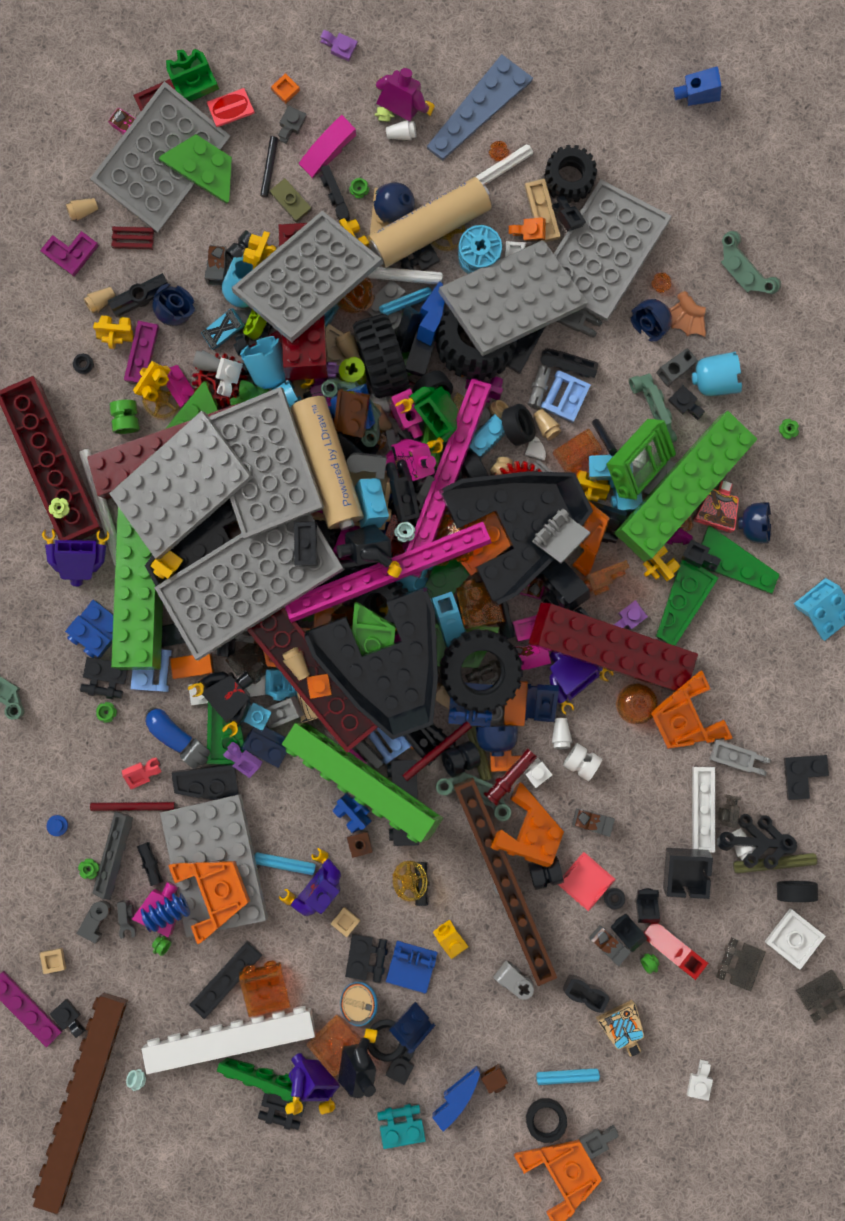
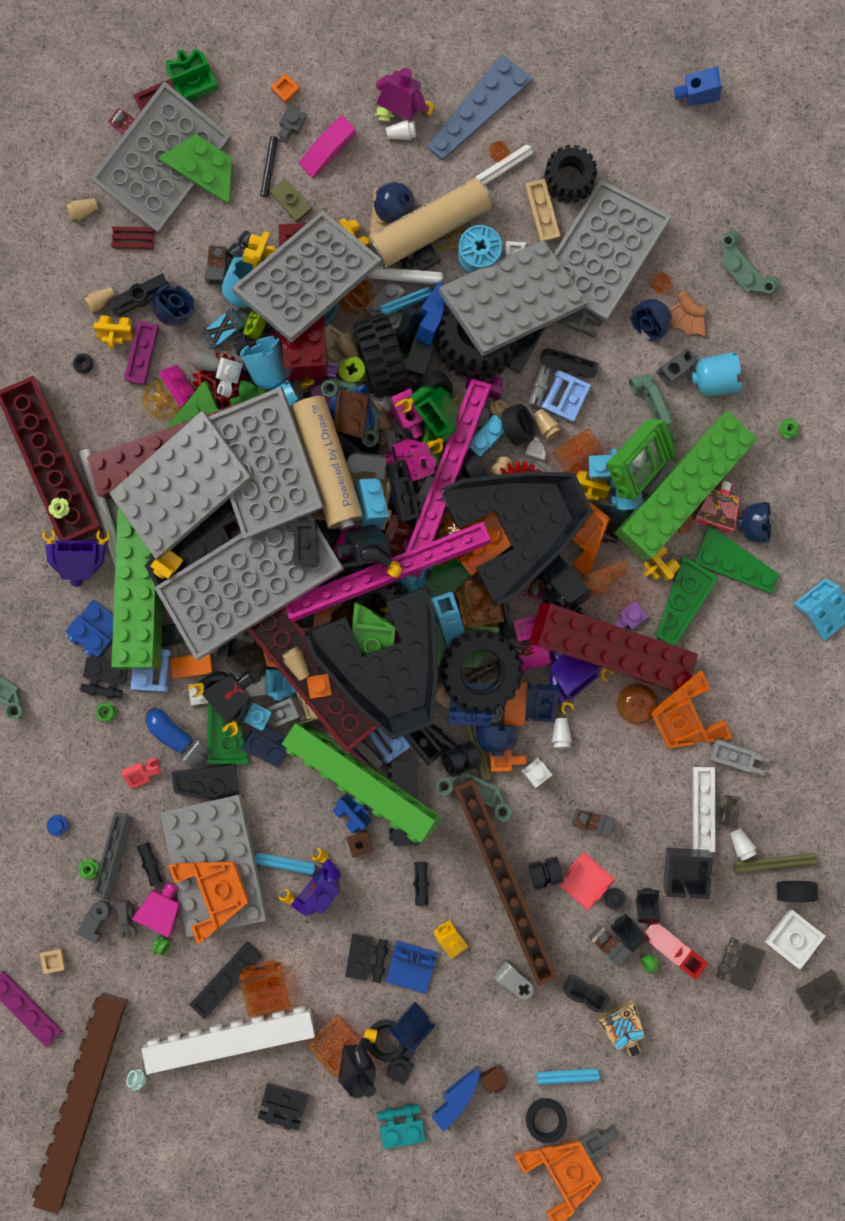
magenta plate [40,231,99,277] -> none
black plate [50,999,86,1038] -> none
dark red bar [90,802,175,811] -> none
bright green wheel [109,400,140,434] -> none
yellow hips [133,361,171,402] -> none
blue piece [141,893,190,932] -> none
piece [207,88,255,127] -> none
green wing [217,1057,293,1102] -> none
medium lavender plate [223,742,262,778] -> none
dark purple torso [285,1053,340,1115] -> none
black hinge [319,165,350,221] -> none
medium lavender plate [320,30,357,61] -> none
tan plate [331,907,360,937] -> none
piece [340,982,377,1026] -> none
bright green plate [349,178,369,198] -> none
clear yellow wheel [392,861,427,901] -> none
light aqua plate [394,522,415,542] -> none
dark red bar [402,721,472,782] -> none
dark red pin [483,748,538,806] -> none
orange wing [491,782,564,867] -> none
orange plate [508,217,546,241] -> none
light grey hinge [532,509,590,564] -> none
black plate [552,196,586,231] -> none
white wheel [563,743,602,782] -> none
black bar [592,419,617,456] -> none
magenta tile [666,528,693,545] -> none
black plate [668,385,705,421] -> none
black plate [681,539,721,572] -> none
white plate [687,1060,713,1101] -> none
black plant [717,814,797,870] -> none
black plate [784,755,829,800] -> none

